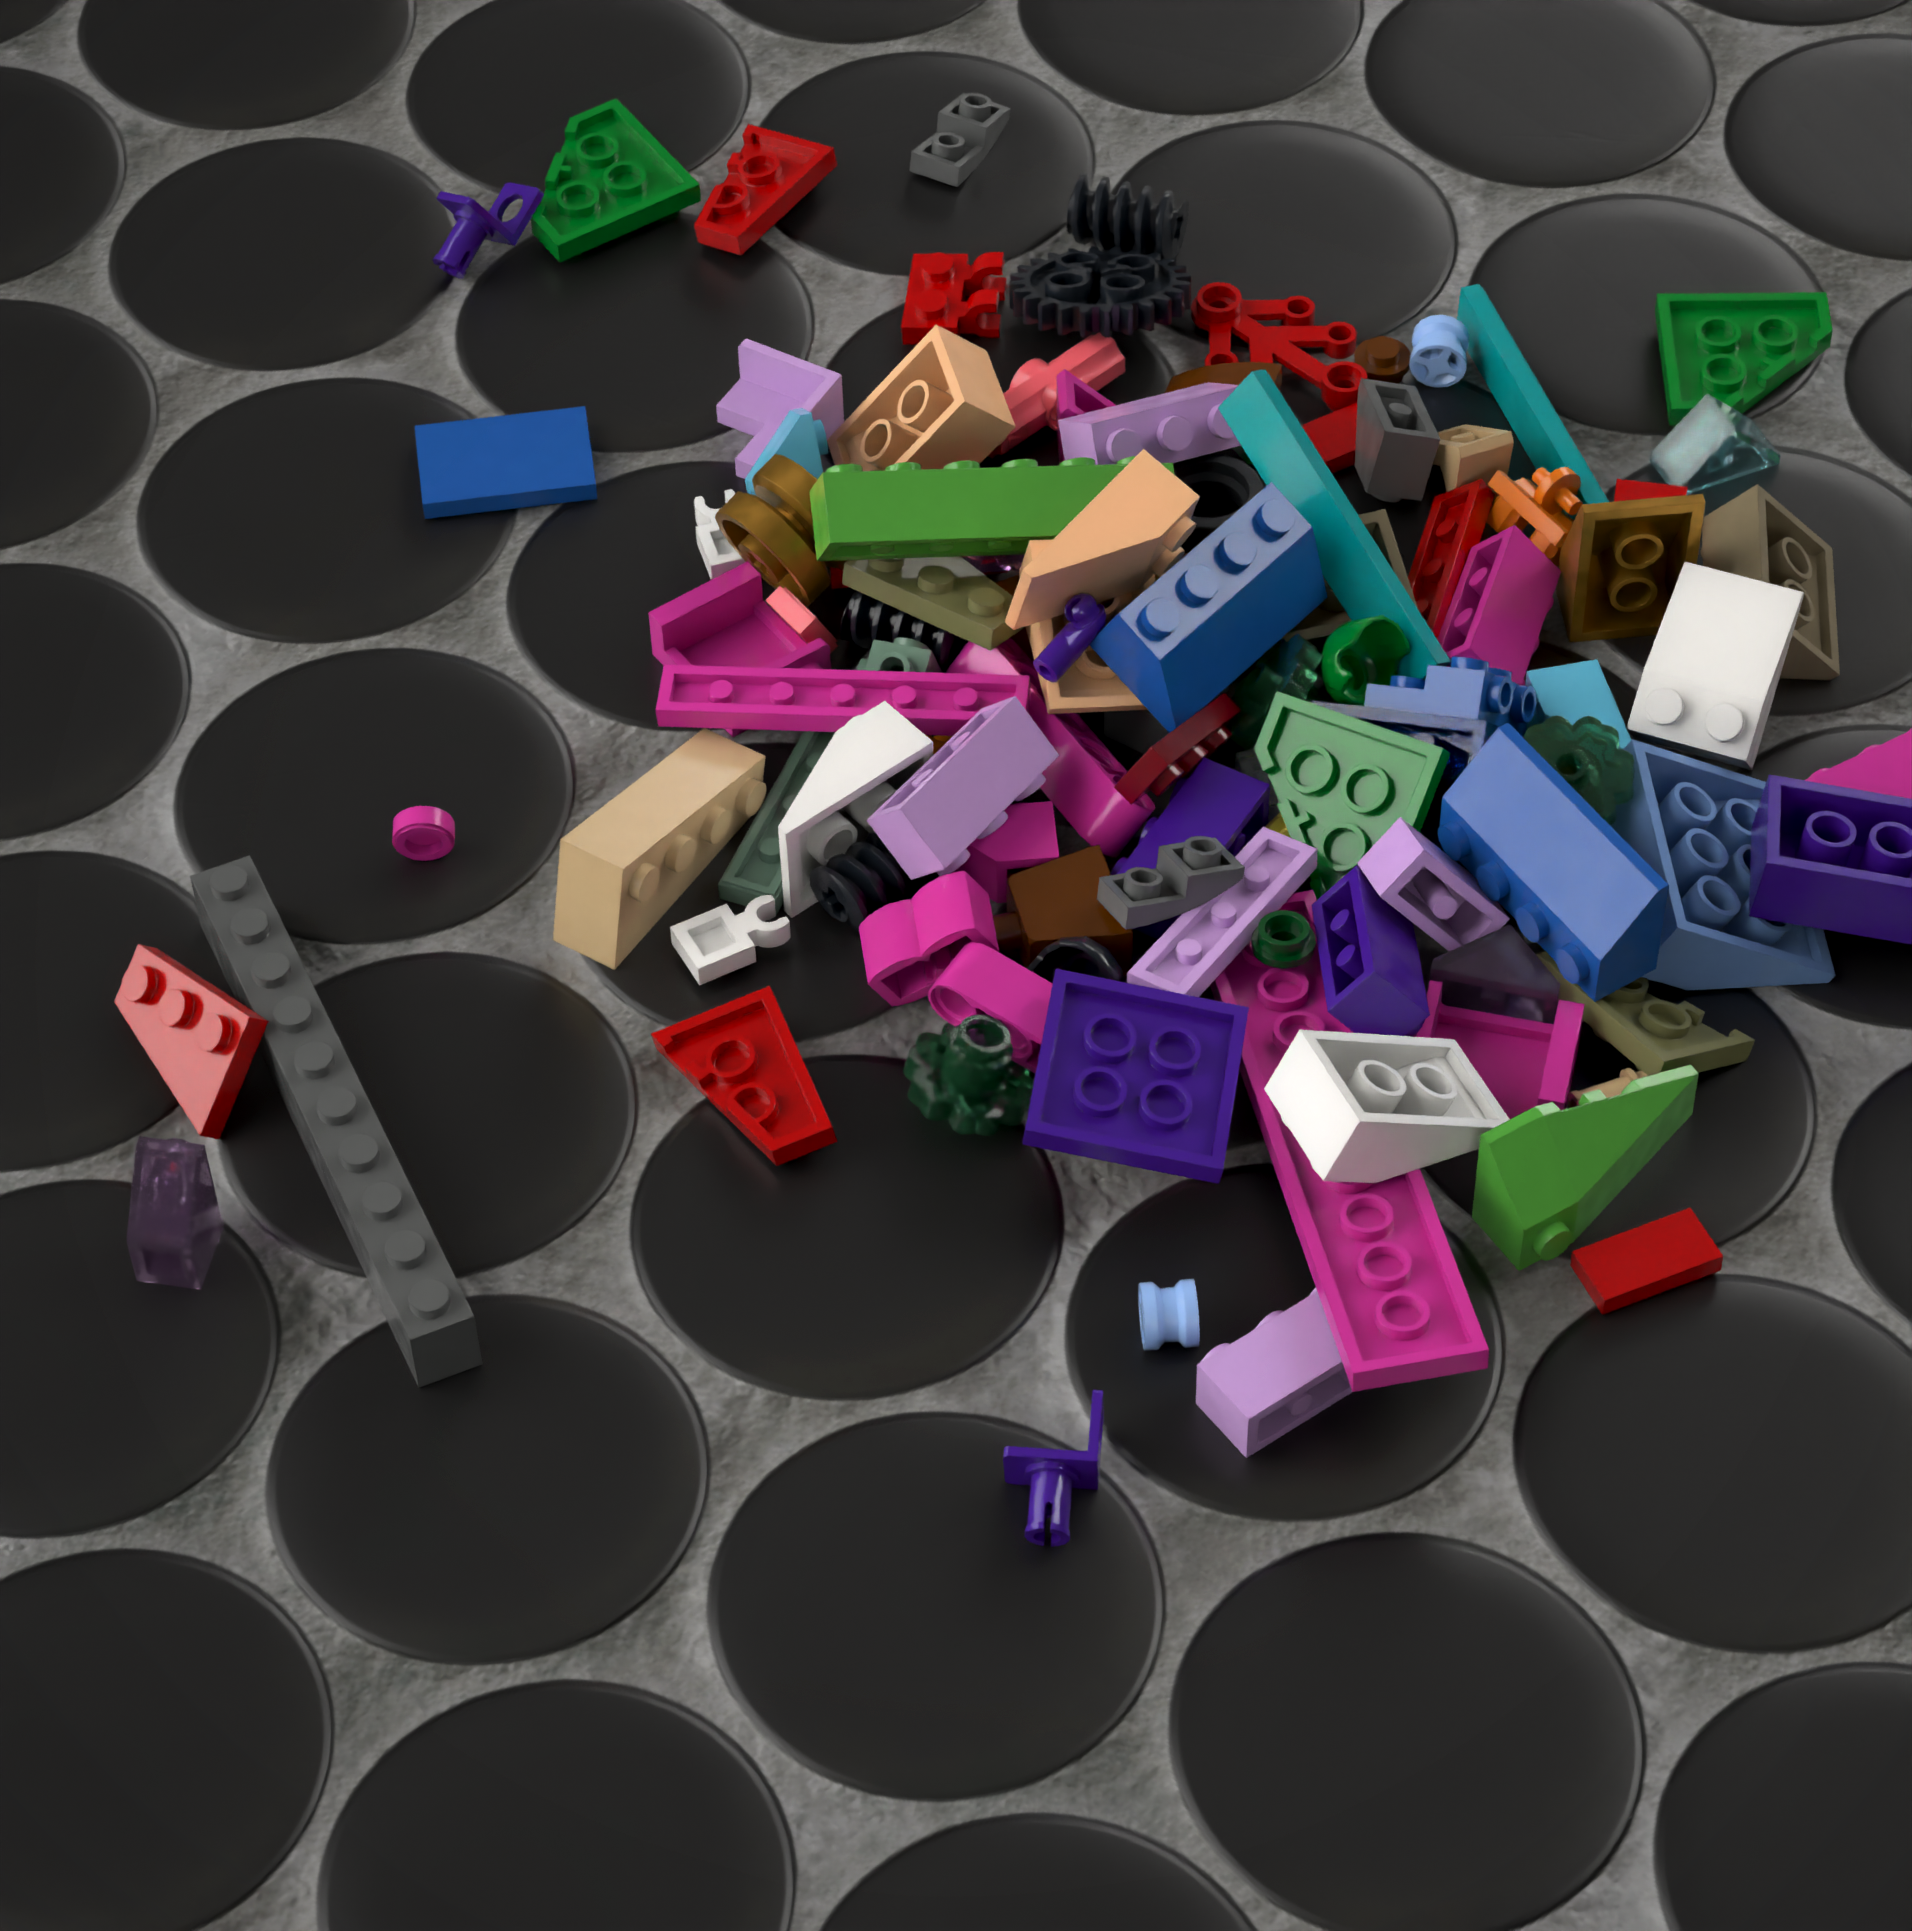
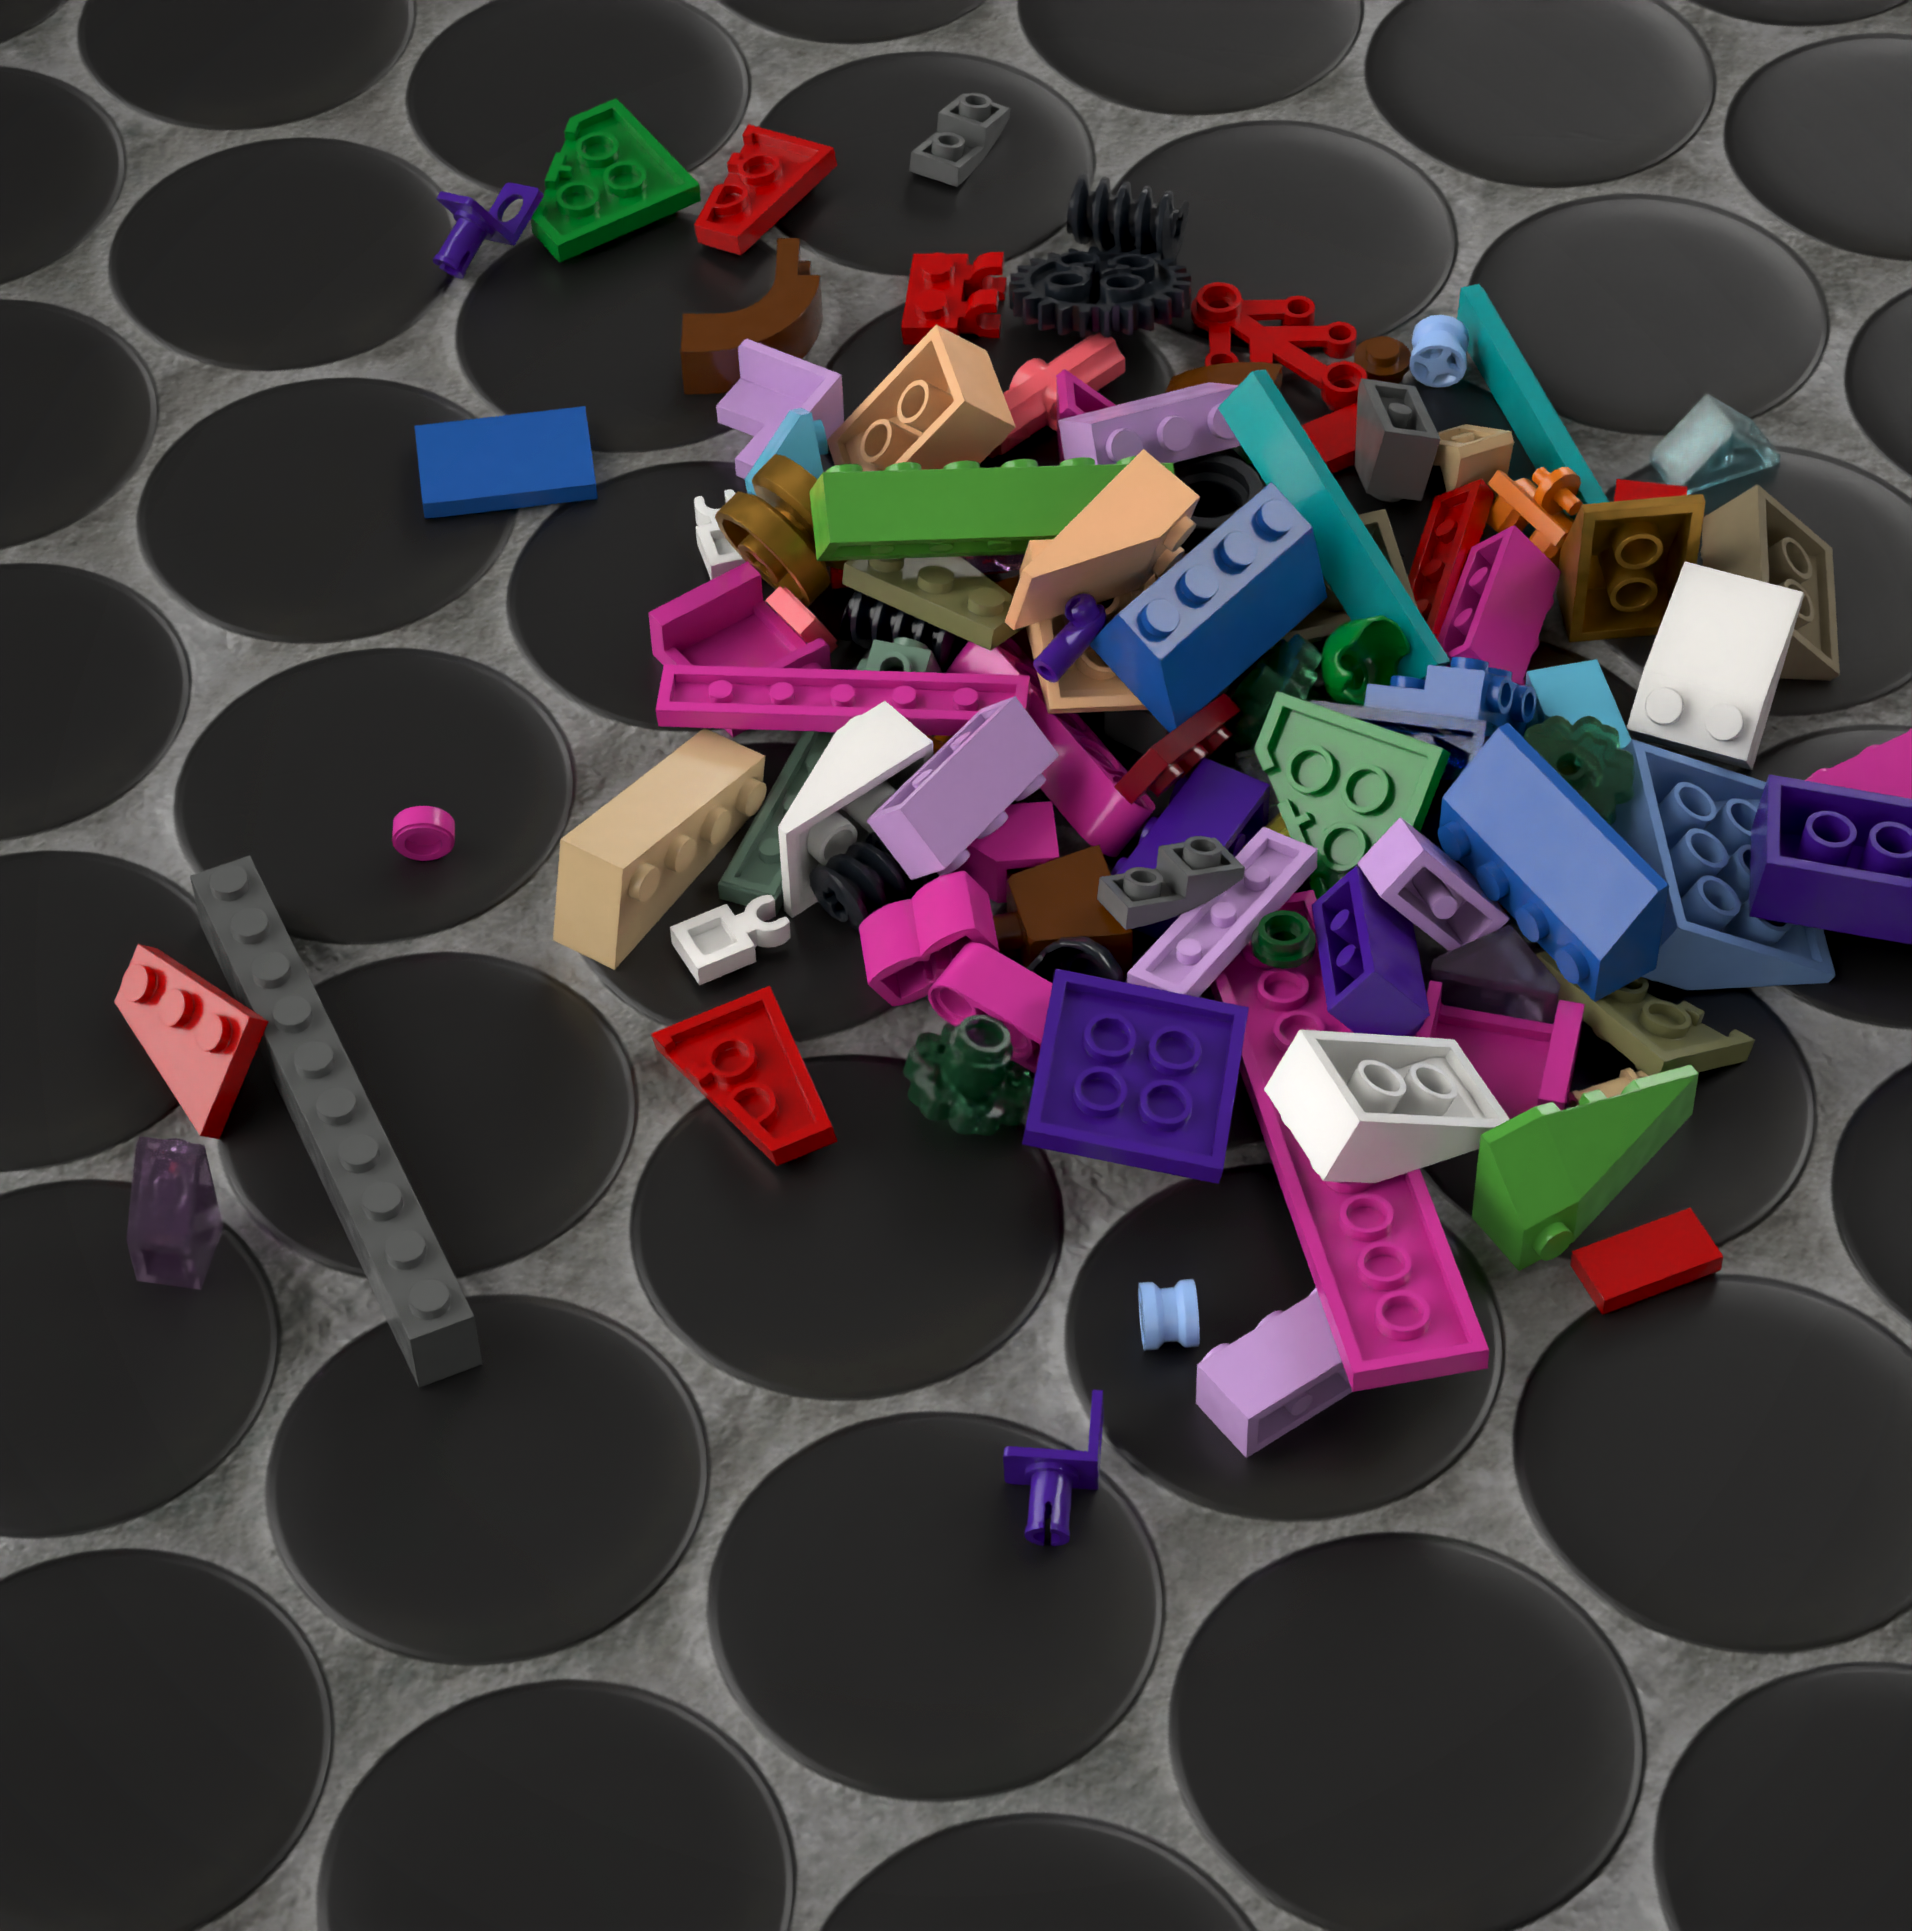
green plate [1655,292,1833,426] -> none
none -> reddish brown arch [680,238,823,394]

